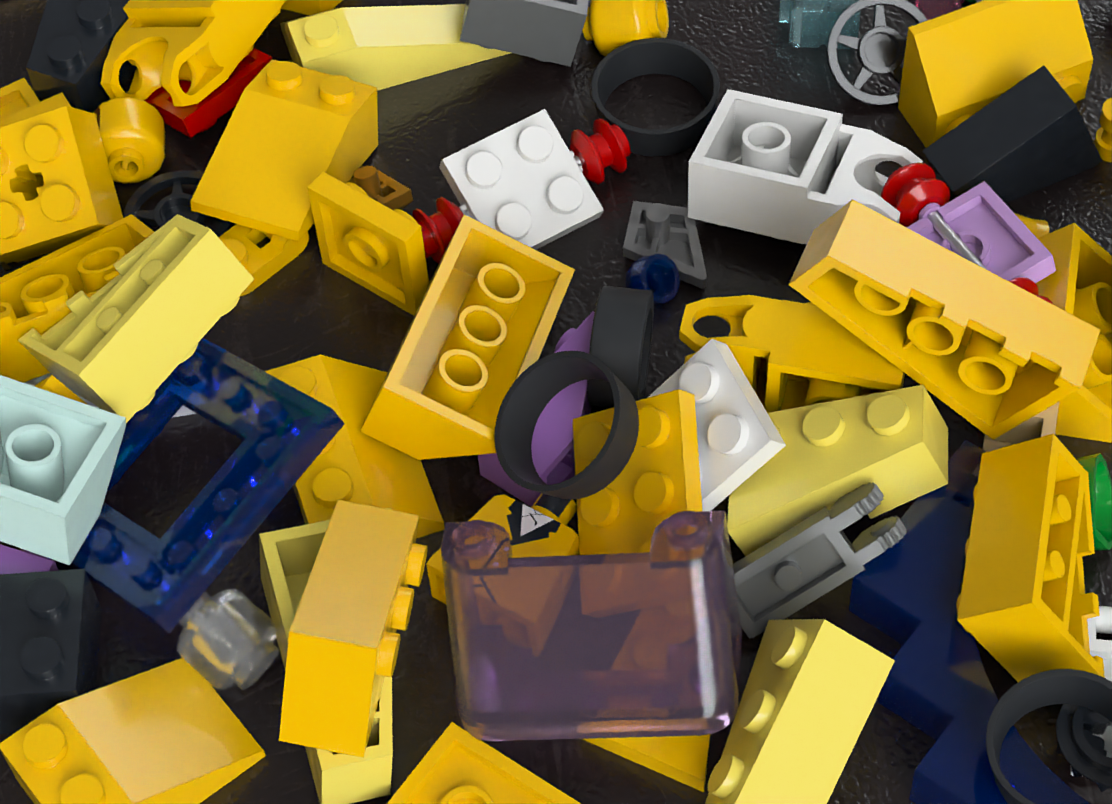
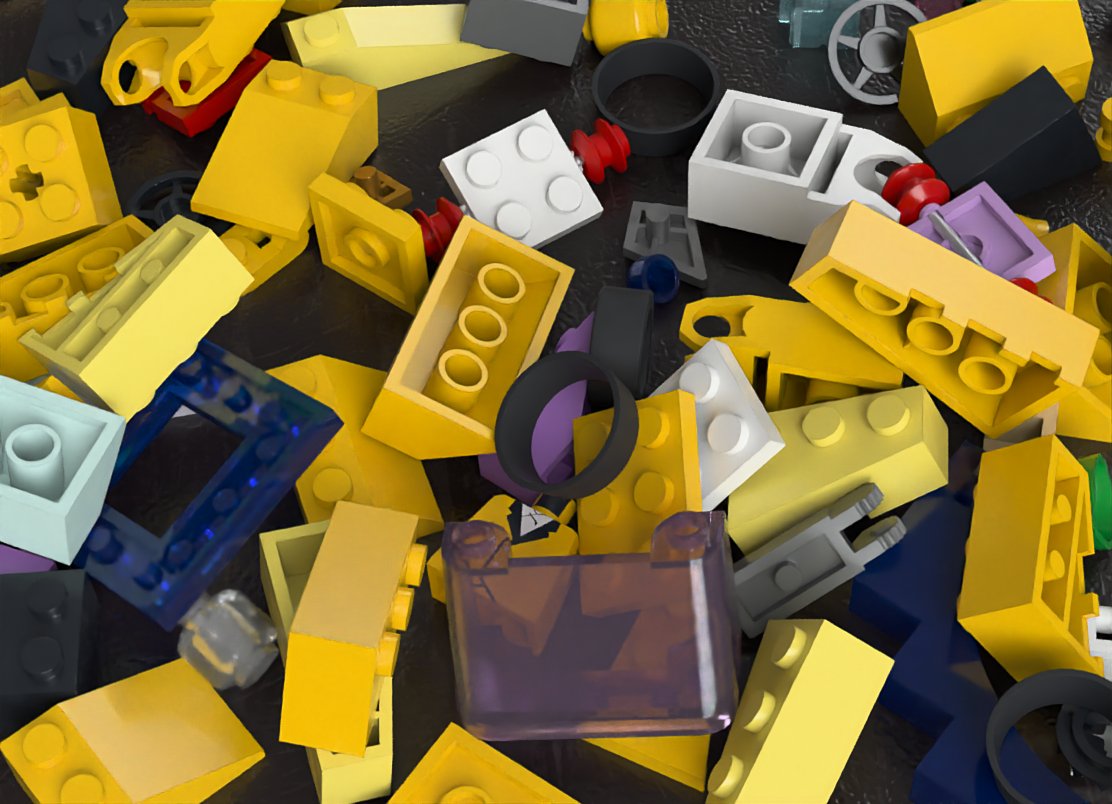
yellow head [93,97,165,184] -> none

